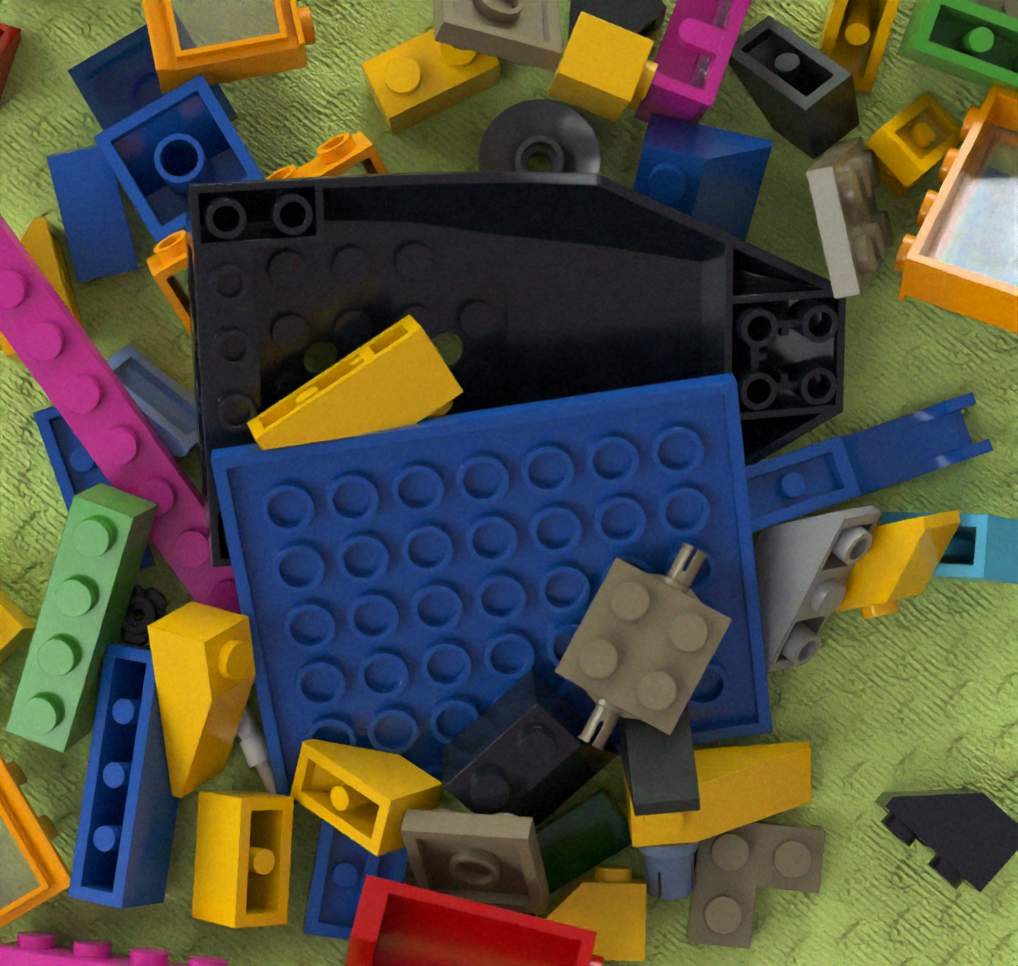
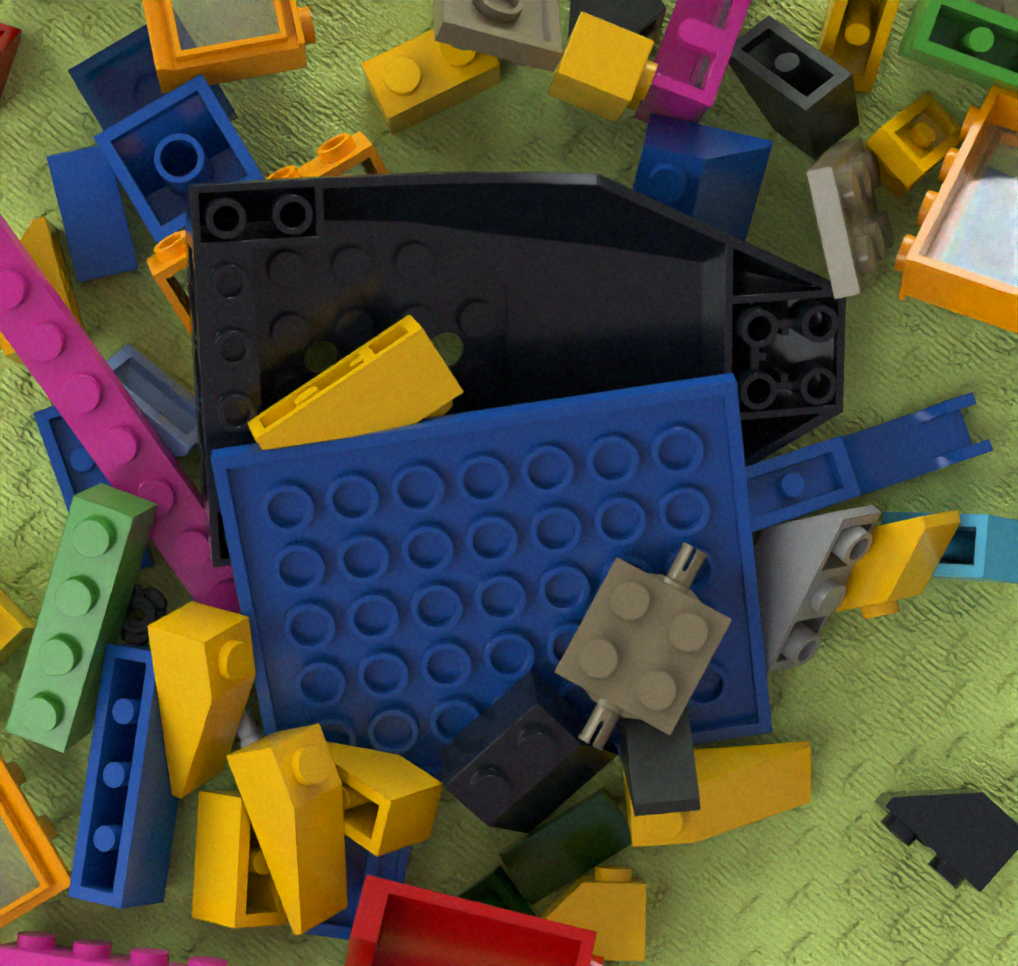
dark tan plate [400,808,550,914] -> none
dark grey dish [478,99,601,174] -> none
sand blue bush [637,841,700,901] -> none
dark tan plate [686,821,826,949] -> none
none -> yellow slope [226,723,348,935]

